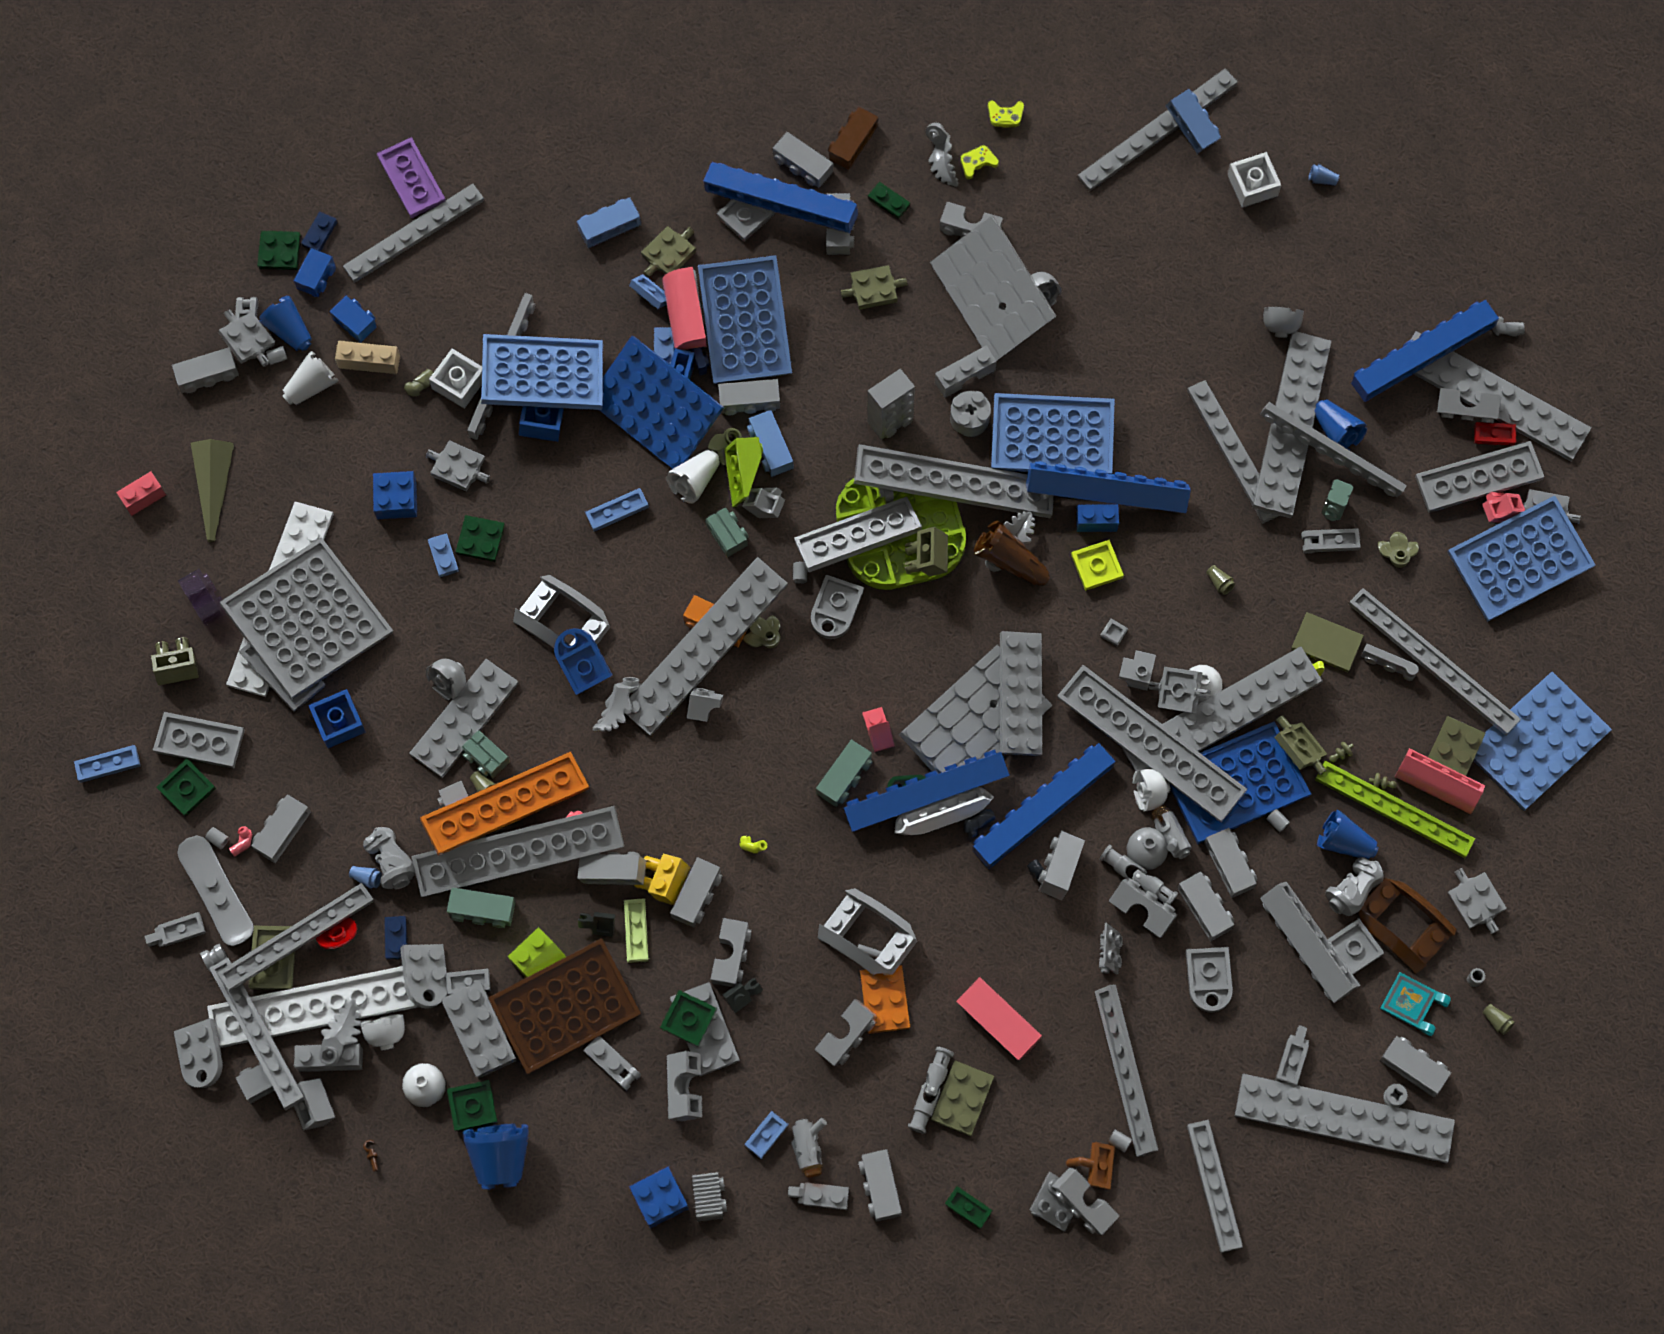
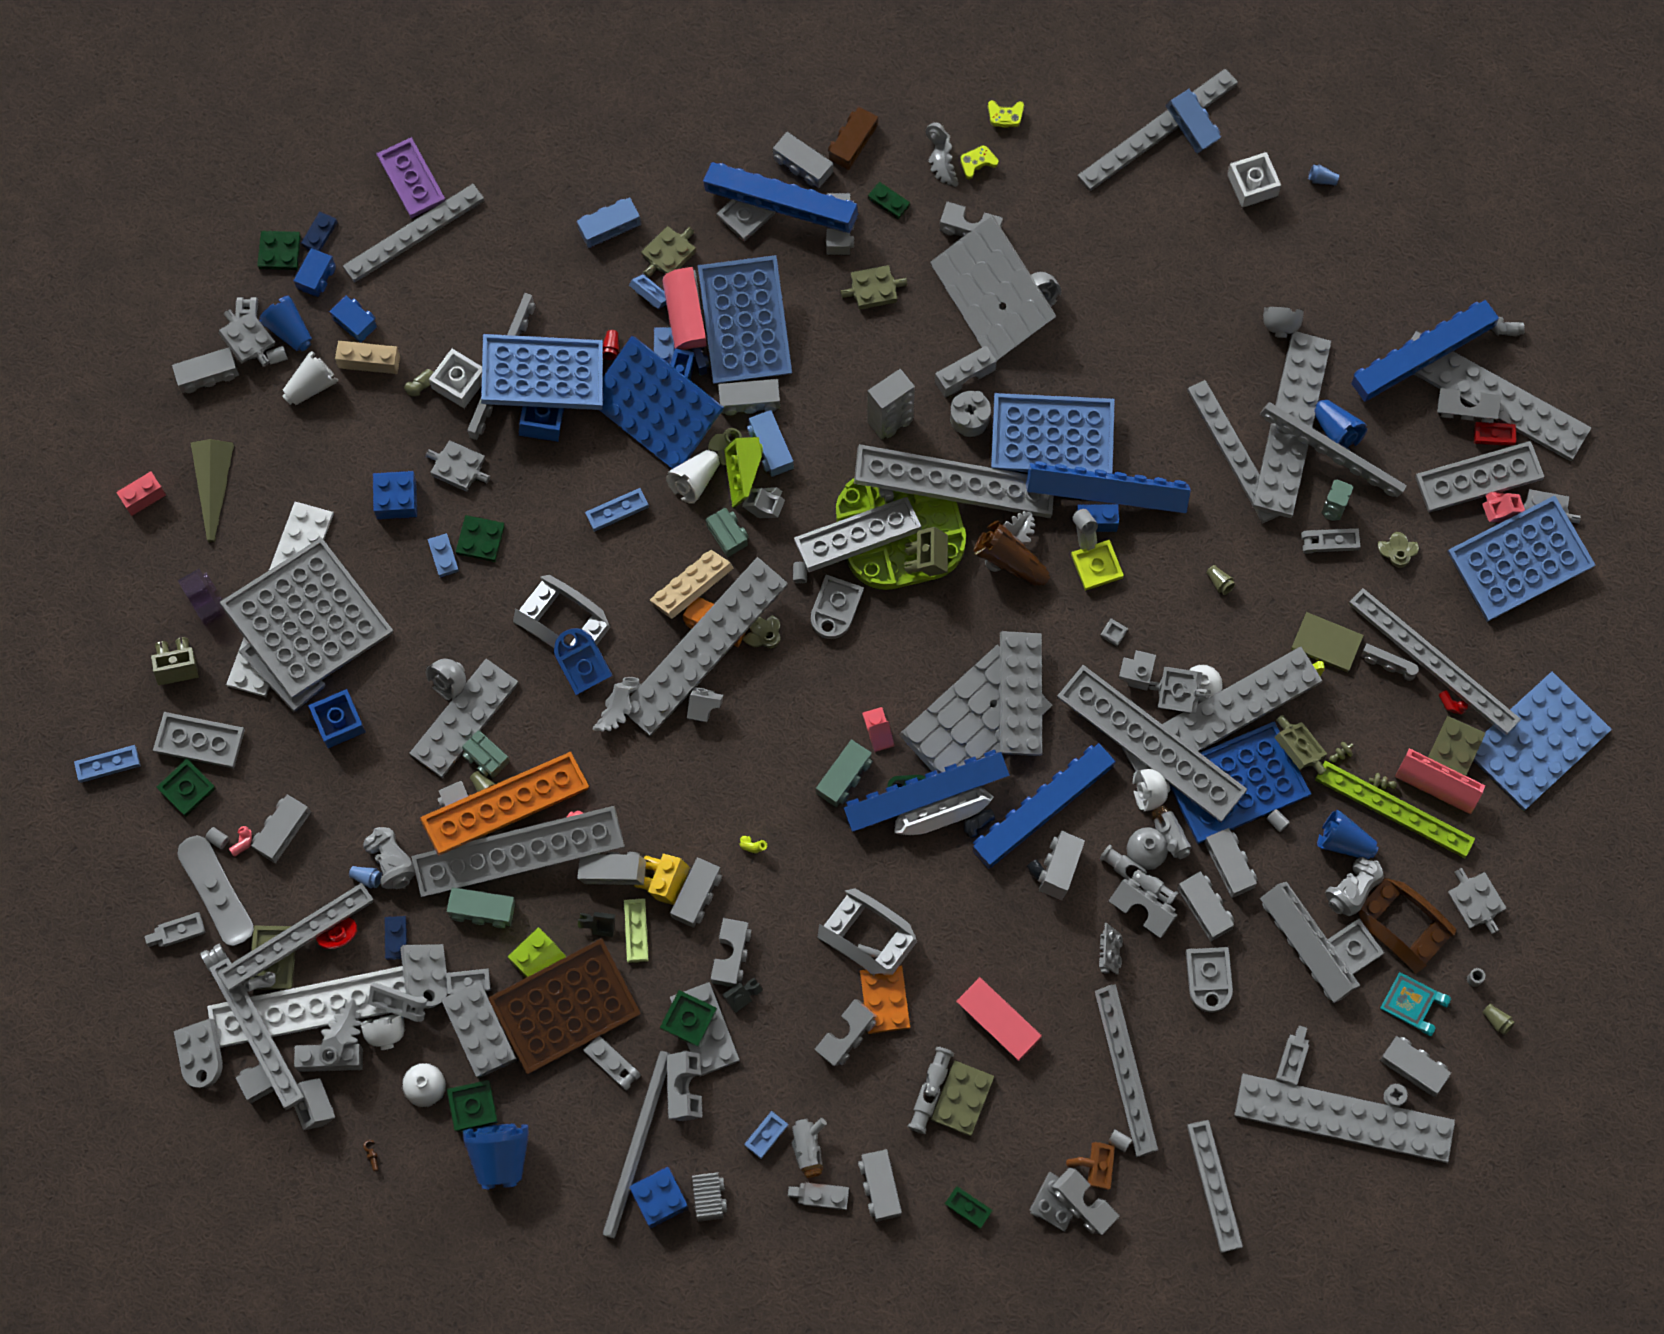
none -> light grey arm [244,972,276,992]
none -> light grey plate [368,982,427,1022]
none -> red cone [603,330,619,361]
none -> light grey axle [603,1051,670,1238]
none -> tan plate [650,550,734,619]
none -> light grey piece [1073,509,1098,550]
none -> red arm [1439,690,1468,714]

